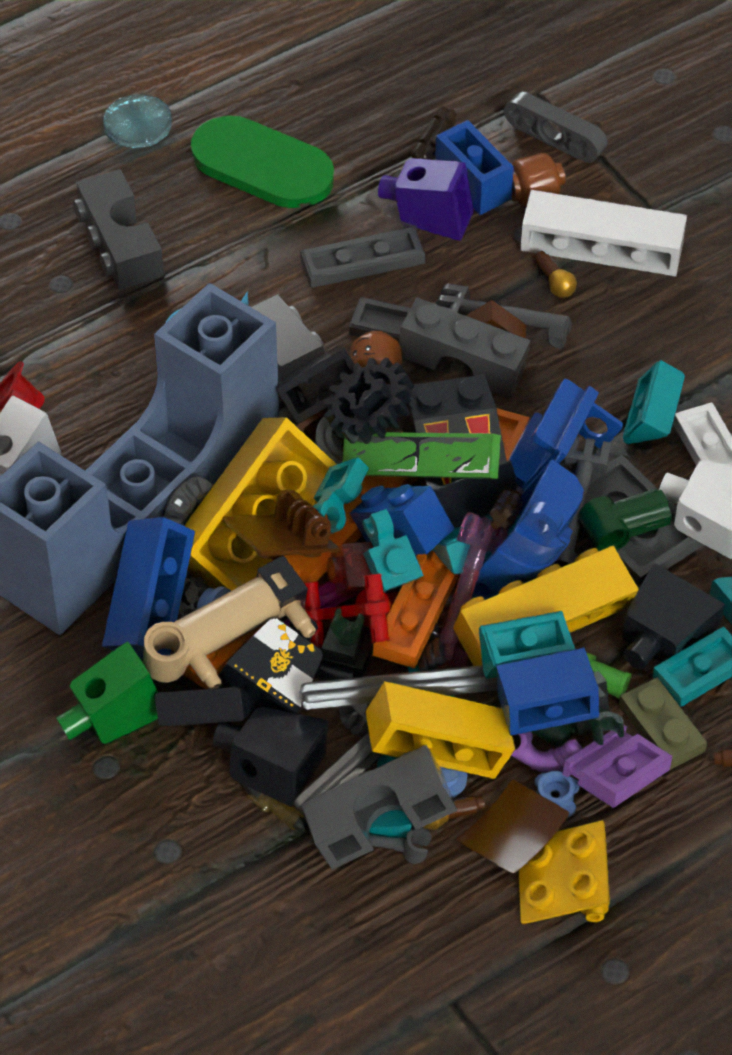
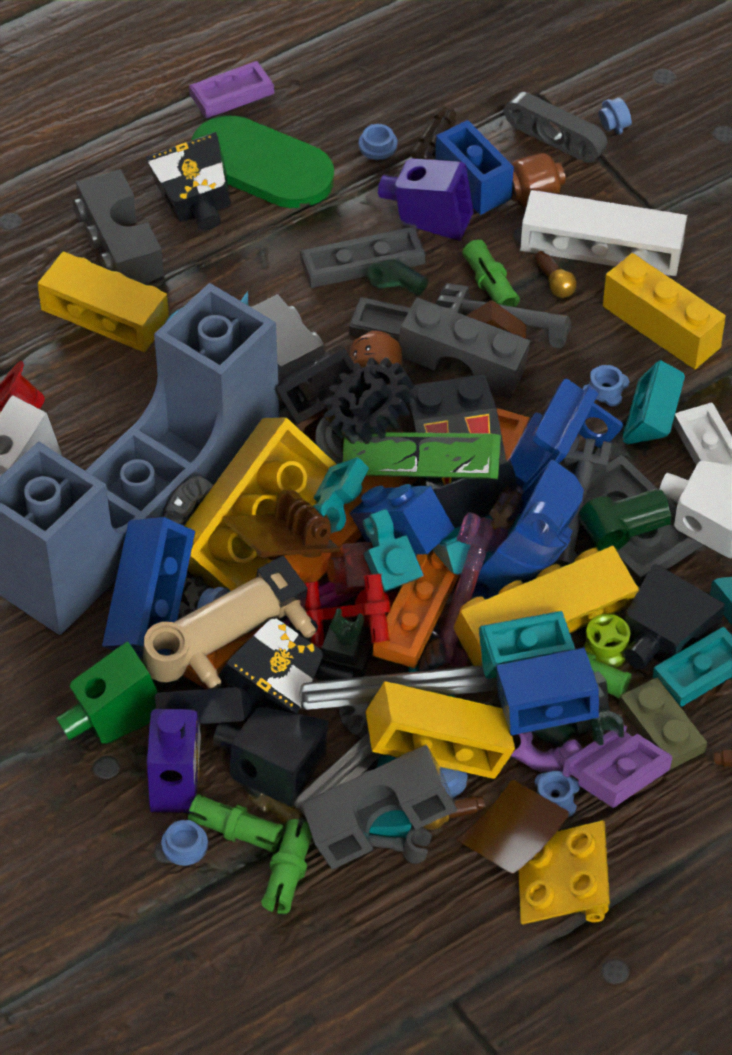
clear light blue wheel [103,94,172,148] -> none
none -> yellow brick [38,251,169,353]
none -> torso [146,132,231,230]
none -> dark purple torso [147,709,201,813]
none -> medium blue plate [162,820,208,866]
none -> bright green pin [188,794,284,853]
none -> medium lavender plate [189,61,274,119]
none -> bright green pin [261,819,313,914]
none -> medium blue plate [359,124,397,160]
none -> clear green arm [367,260,428,295]
none -> bright green pin [462,240,520,307]
none -> medium blue plate [583,365,629,406]
none -> lime wheel [584,614,630,668]
none -> medium blue plate [598,97,632,135]
none -> yellow brick [603,253,726,370]

